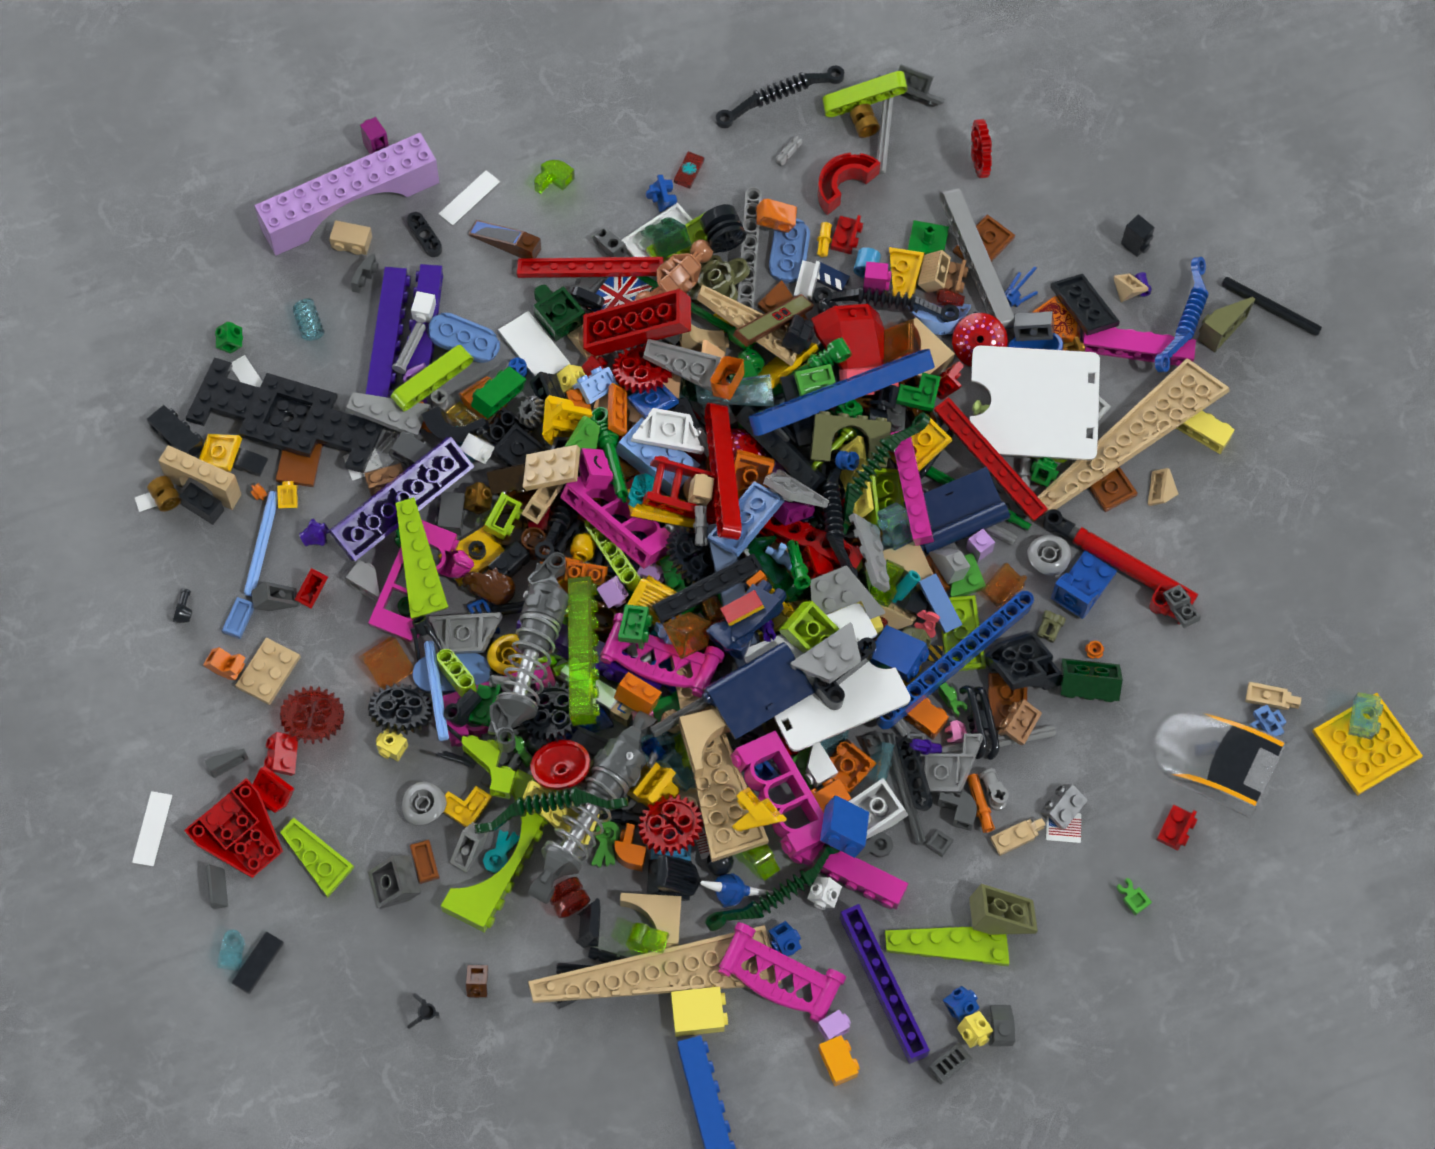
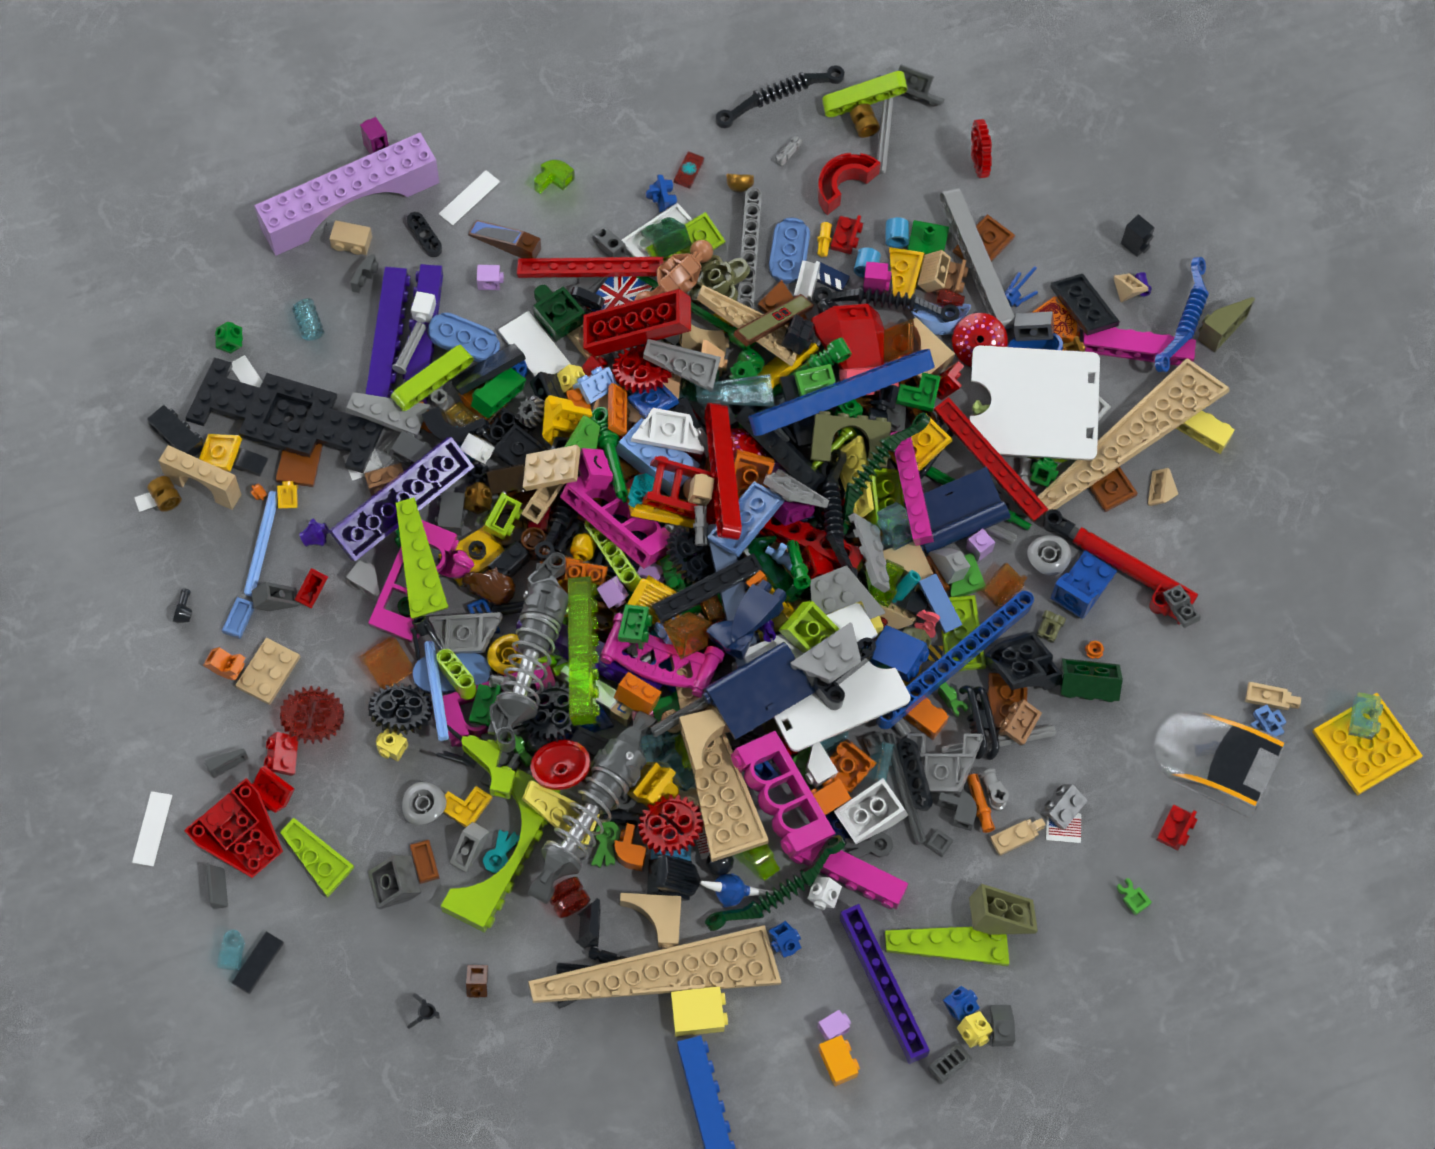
black brick [179,482,225,525] -> none
medium lavender arm [403,363,426,383] -> none
black piece [444,688,483,727] -> none
dark green piece [474,787,629,834] -> none
clear neon green brick [626,923,669,954] -> none
clear blue piece [642,737,666,768] -> none
black wheel [700,204,747,252] -> none
orange piece [710,356,744,400] -> none
dark pink piece [718,922,847,1023] -> none
tile [720,590,764,626] -> none
yellow piece [732,787,787,831] -> none
orange piece [756,199,797,233] -> none
blue brick [820,795,869,858] -> none
blue wheel [835,451,859,471] -> none
dark purple axle [910,739,942,755] -> none
bright pink tile [945,720,967,744] -> none
black axle [1222,277,1322,336] -> none
none -> black tile [450,343,526,395]
none -> black gear [467,462,488,485]
none -> lavender brick [477,265,504,290]
none -> pearl gold hair [727,173,754,192]
none -> dark azure piece [885,217,909,248]

